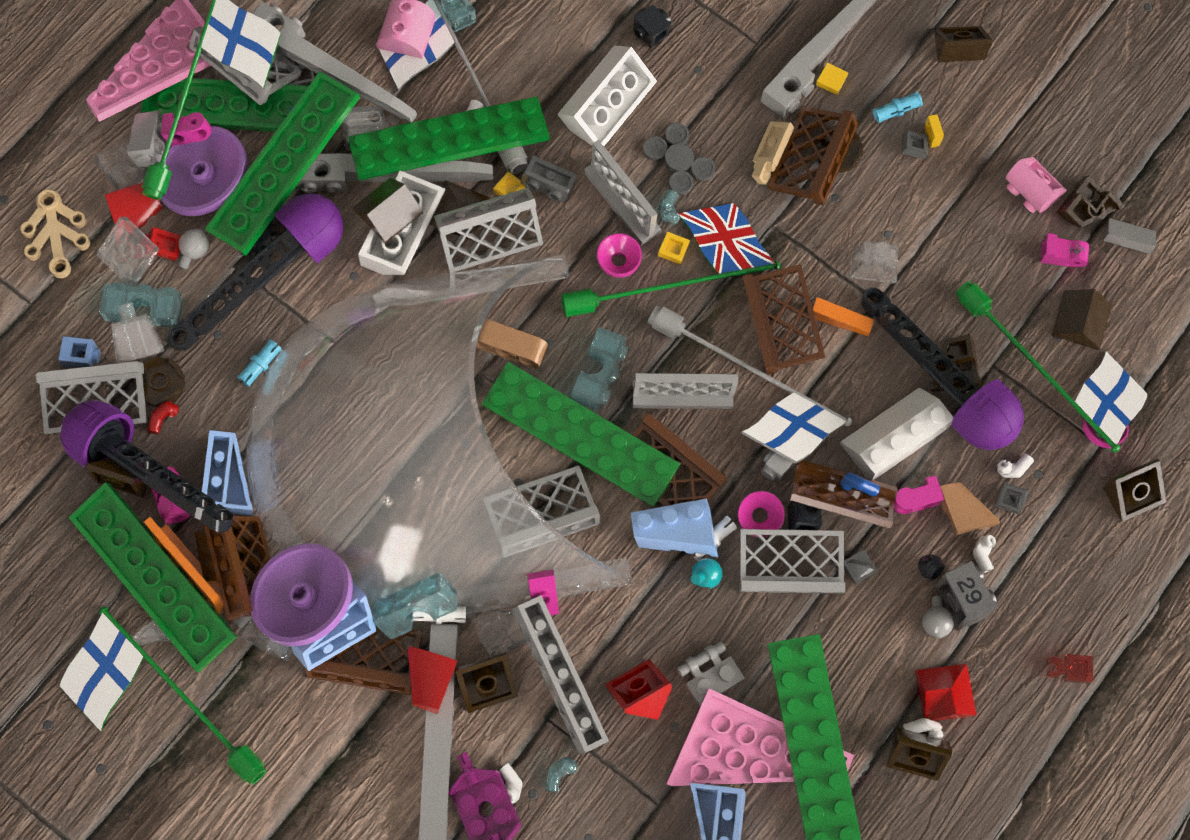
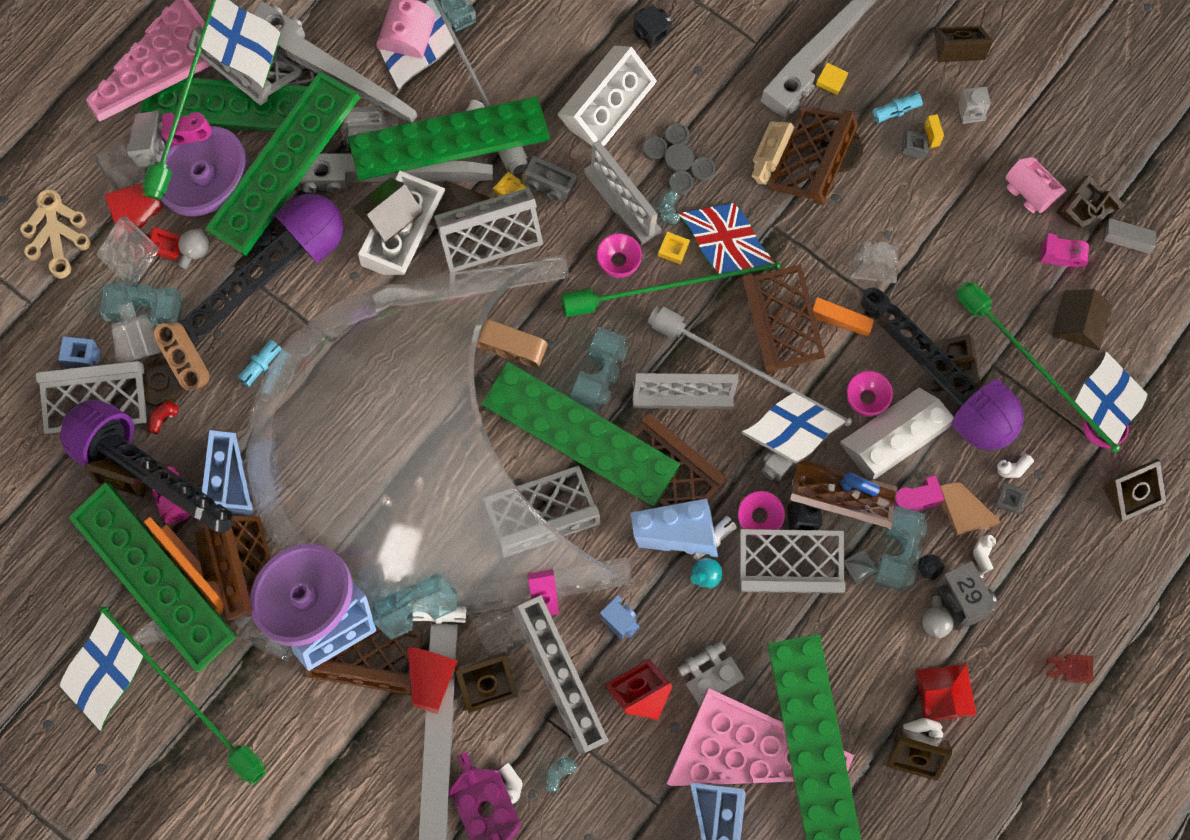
none -> medium nougat beam [154,321,210,391]
none -> medium blue brick [599,595,640,640]
none -> dark pink piece [847,371,893,416]
none -> clear light blue arch [874,506,928,592]
none -> light grey brick [958,87,991,124]

